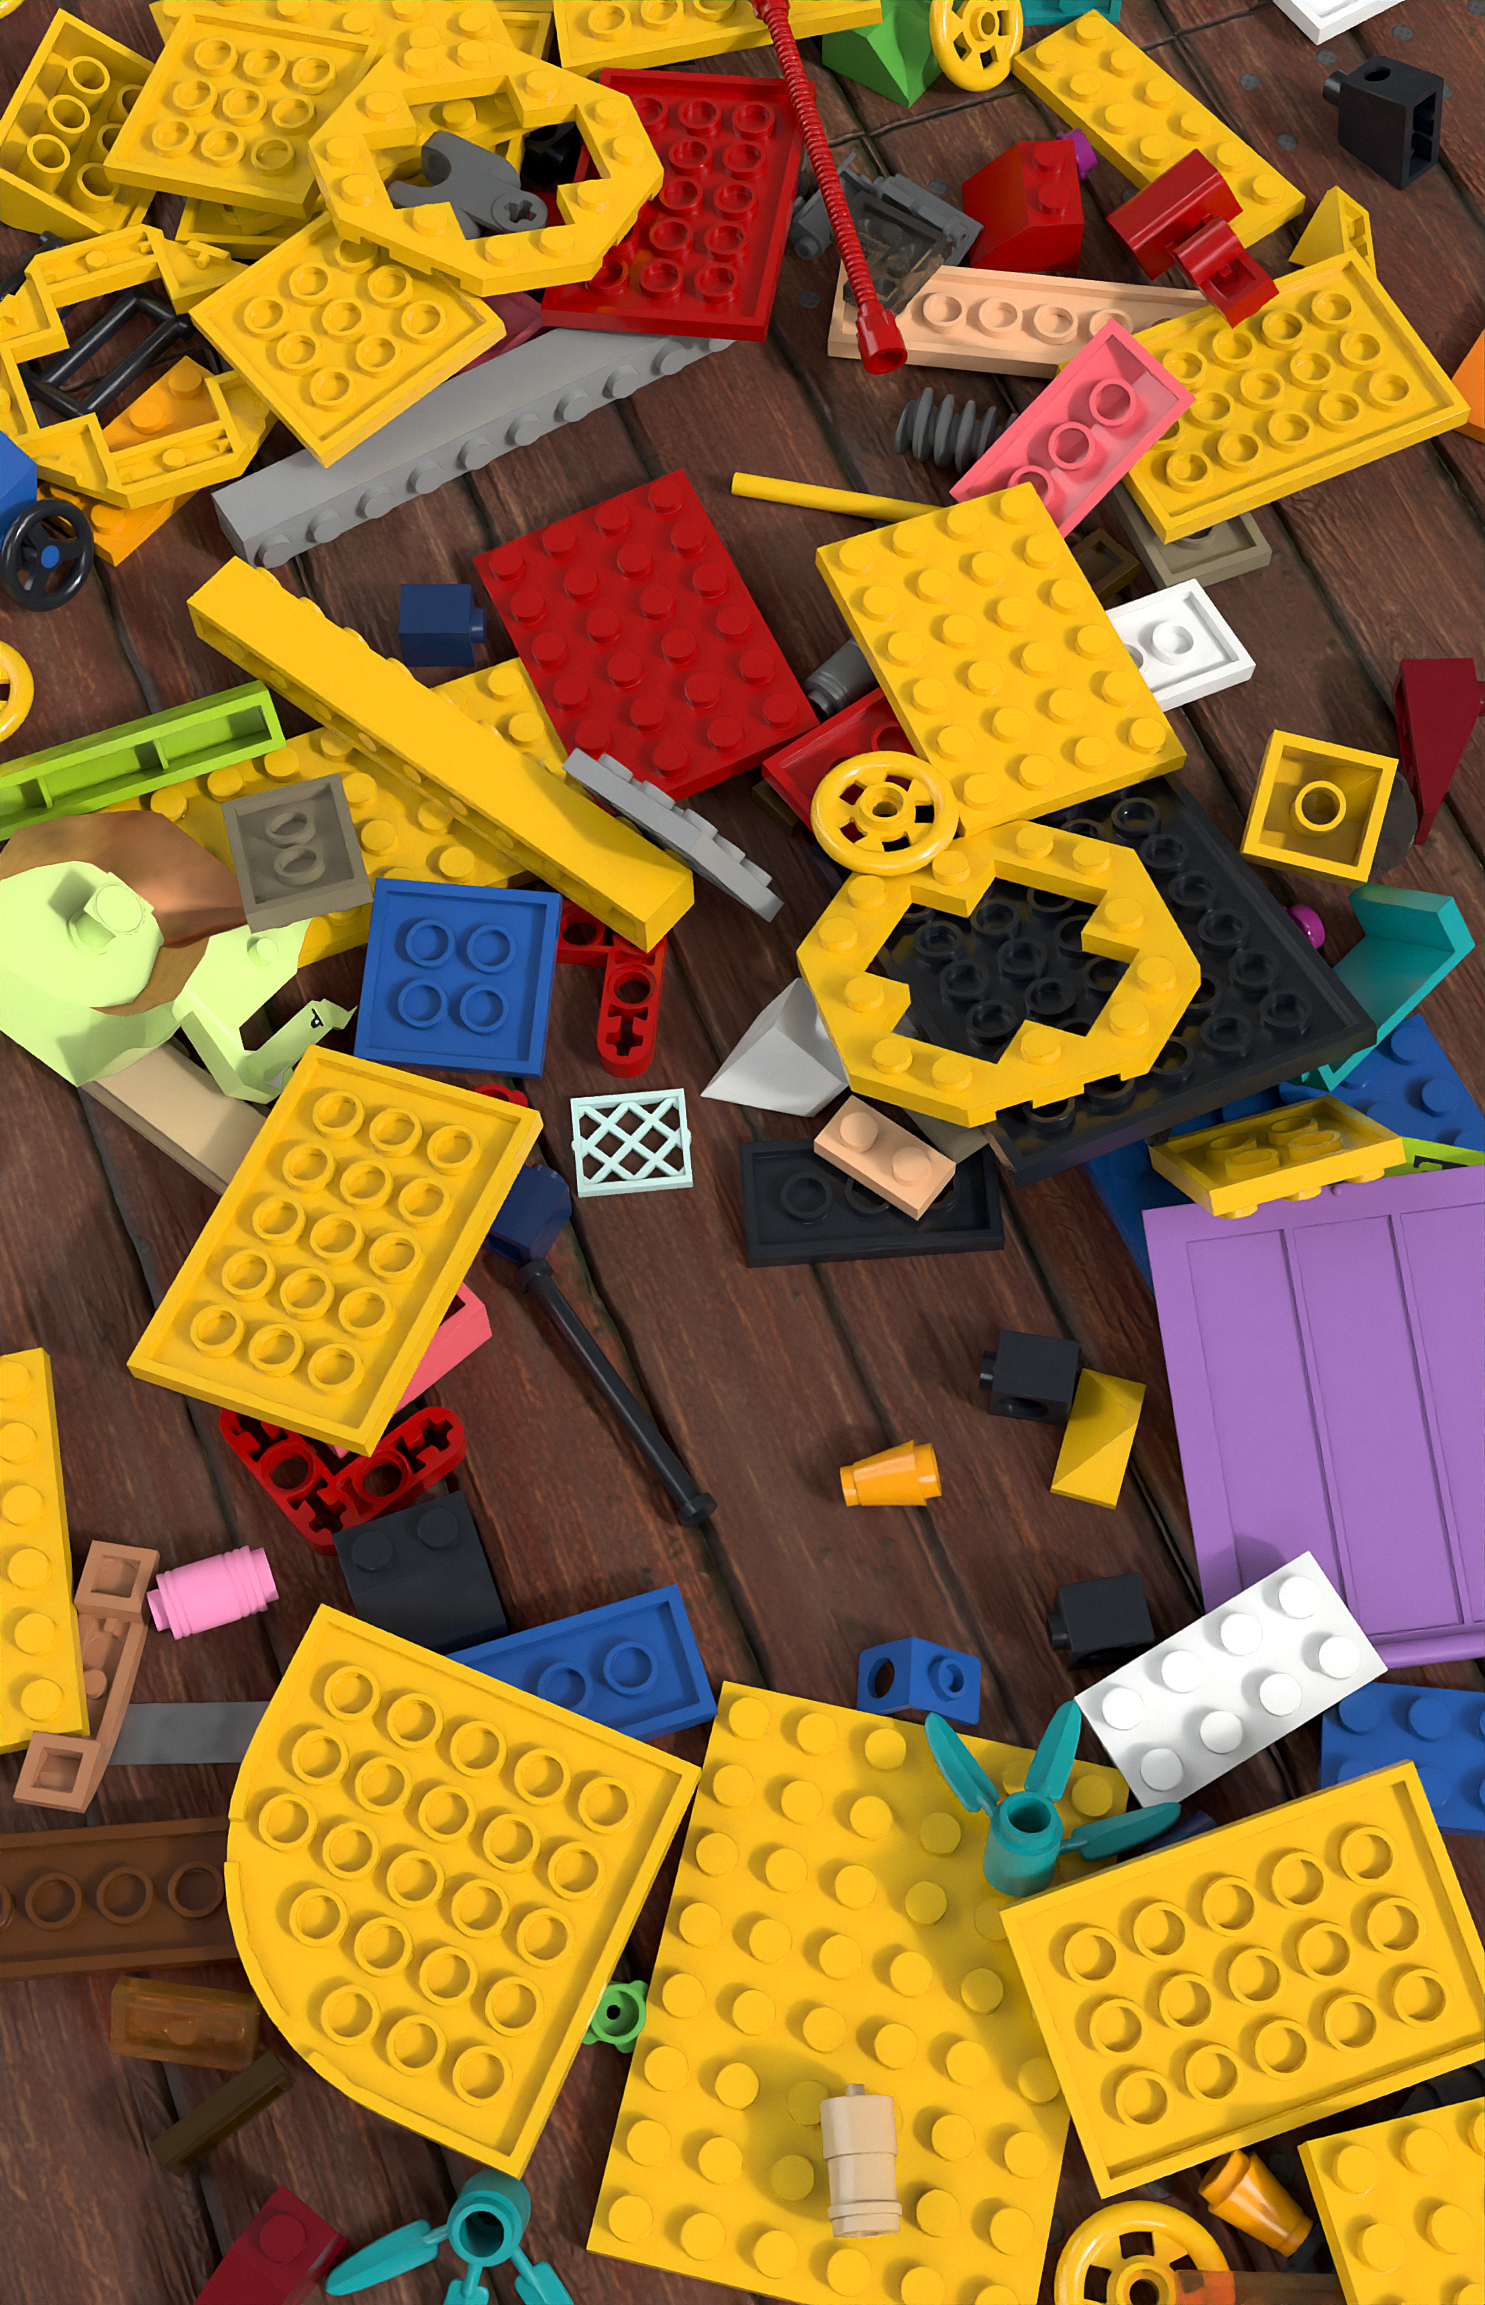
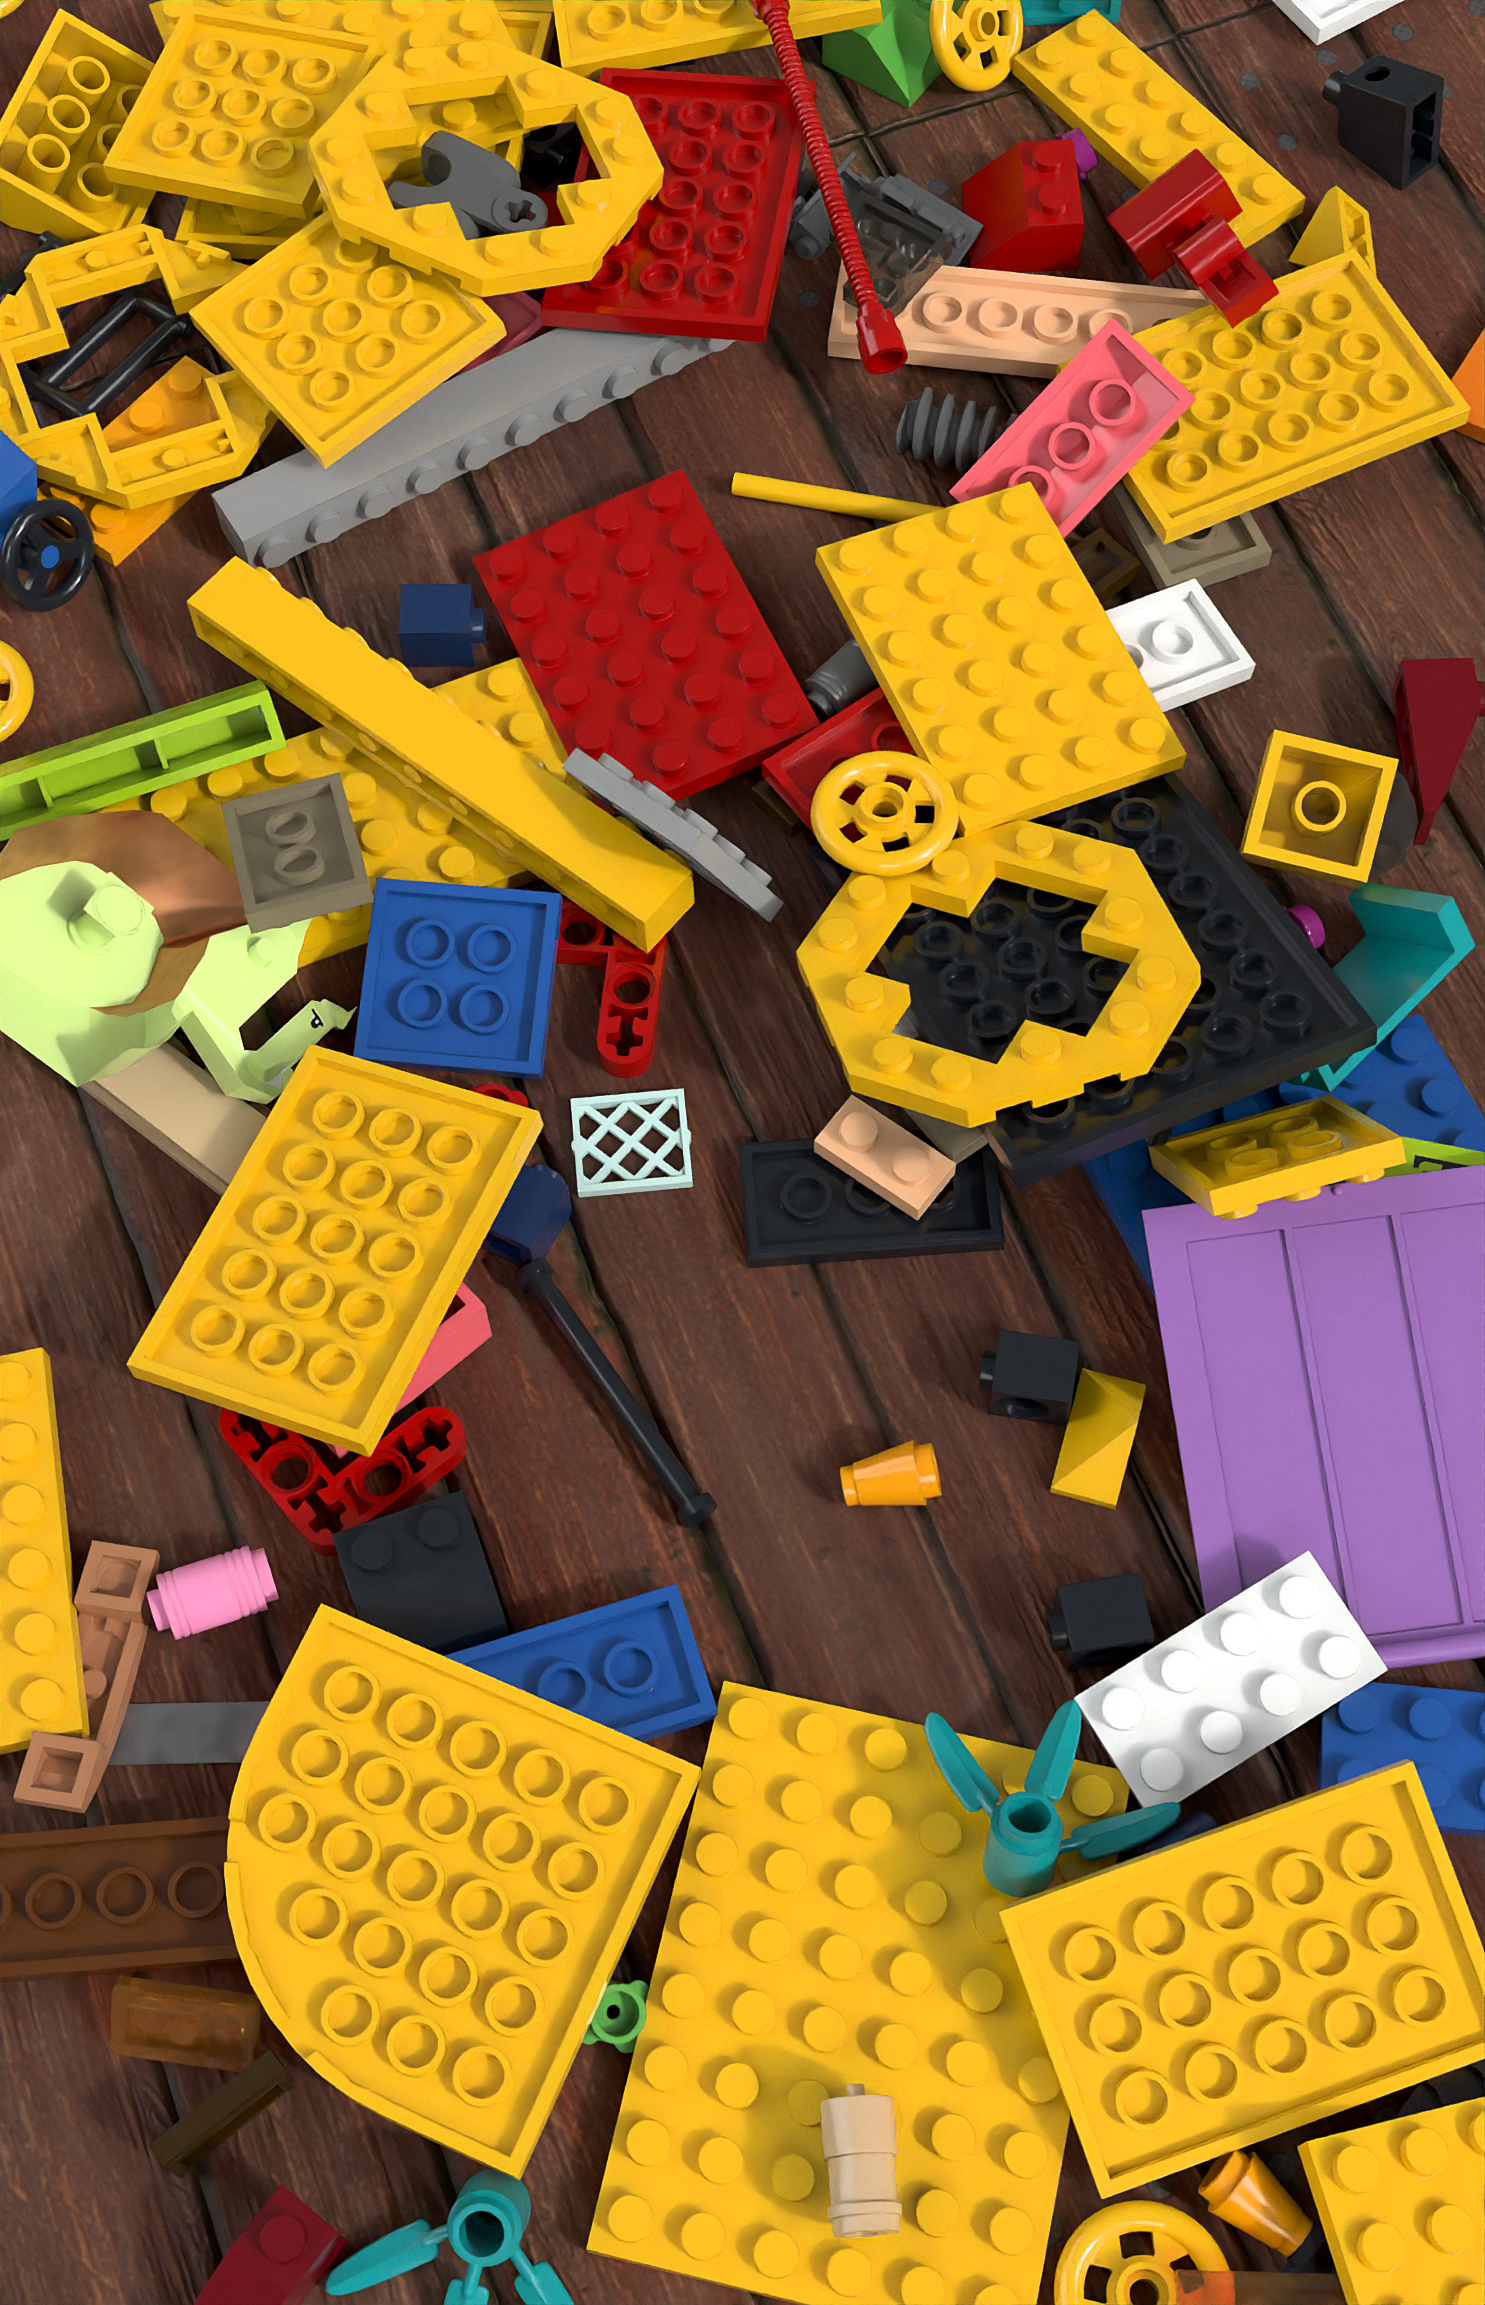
white slope [700,978,849,1117] -> none
blue bracket [857,1636,981,1726] -> none

